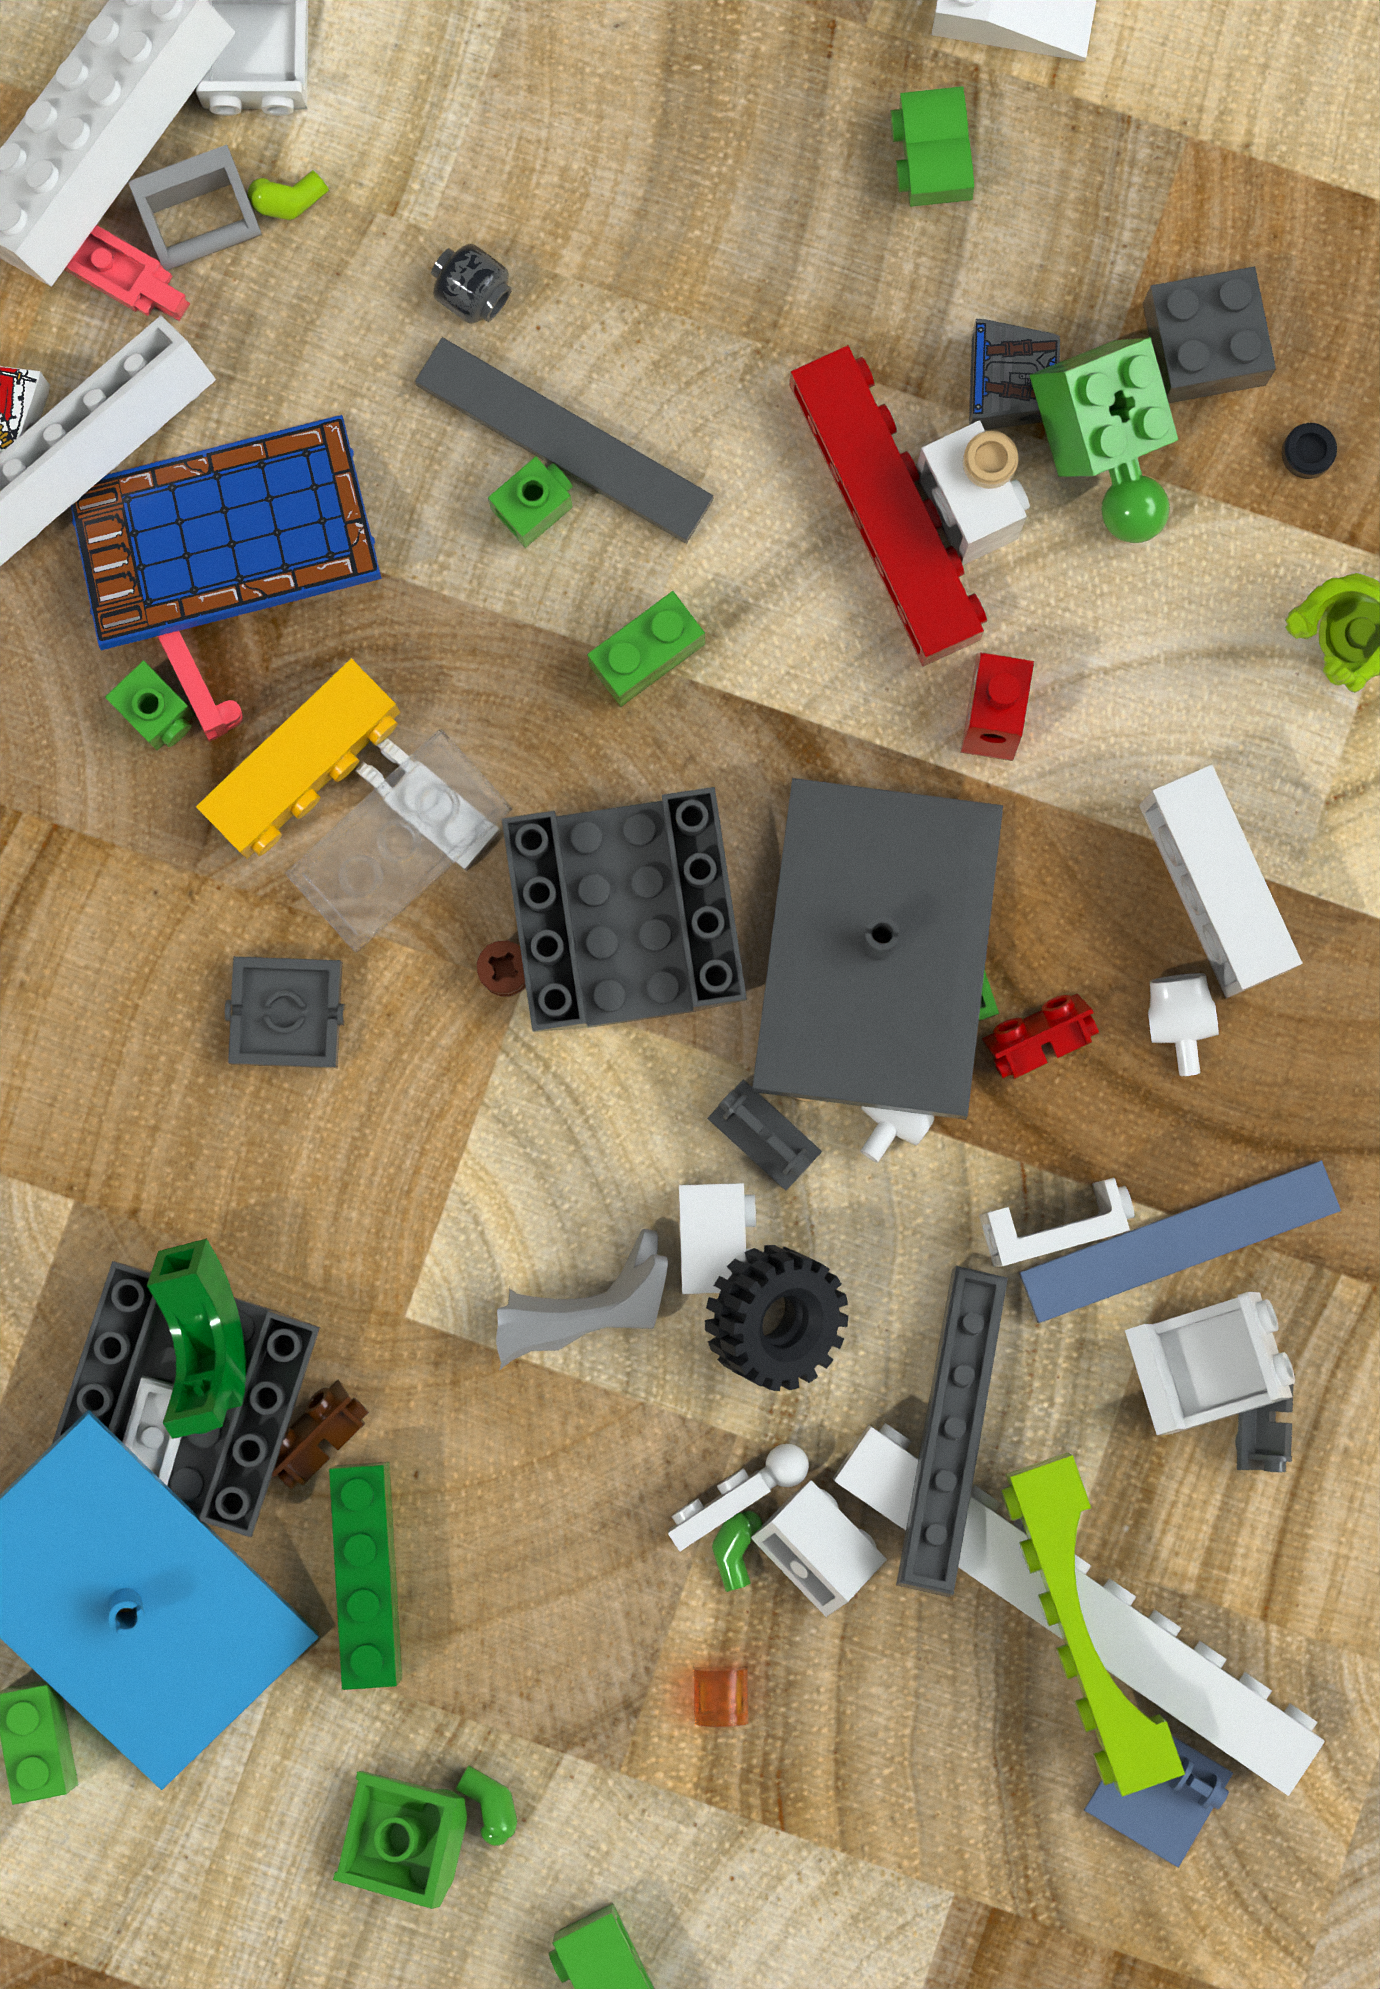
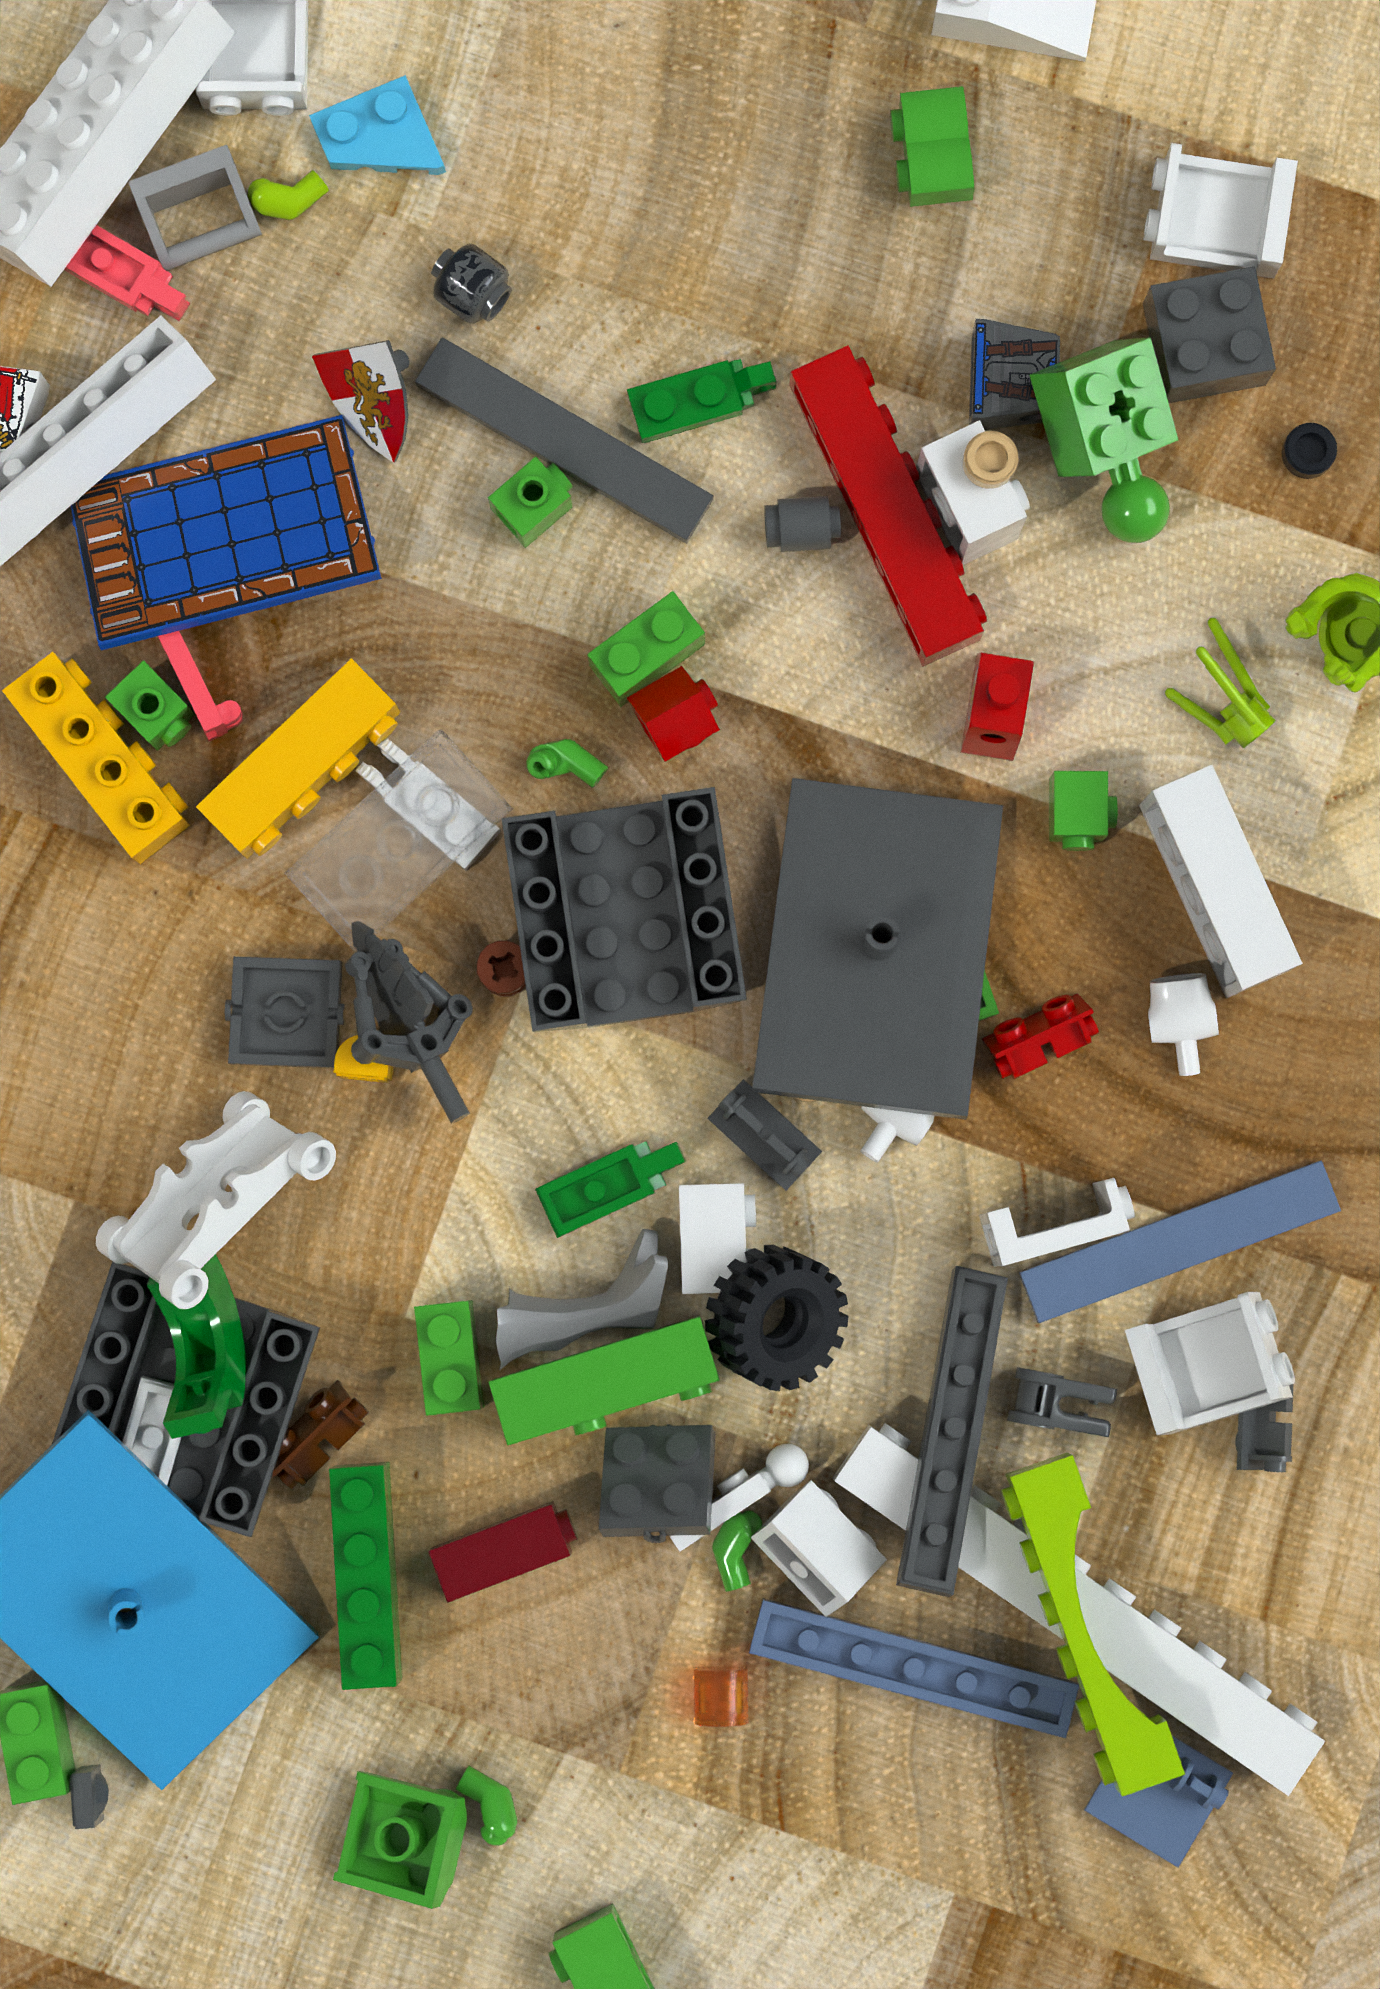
none -> yellow brick [2,652,191,864]
none -> dark grey tile [70,1765,109,1829]
none -> white piece [96,1091,336,1309]
none -> medium azure wing [309,75,446,175]
none -> shield [312,340,410,463]
none -> yellow brick [333,1035,393,1083]
none -> dark grey bar [345,921,473,1124]
none -> bright green brick [414,1300,484,1416]
none -> dark red brick [428,1501,578,1603]
none -> bright green brick [489,1316,719,1446]
none -> bright green arm [526,739,608,788]
none -> green hinge [535,1141,686,1238]
none -> dark grey plate [599,1424,716,1543]
none -> green hinge [627,359,776,443]
none -> red brick [627,666,720,762]
none -> sand blue plate [749,1598,1079,1738]
none -> dark grey brick [764,496,841,552]
none -> dark grey piece [1007,1367,1118,1437]
none -> bright green brick [1049,771,1118,851]
none -> white panel [1143,143,1298,279]
none -> lime plant [1165,617,1276,748]

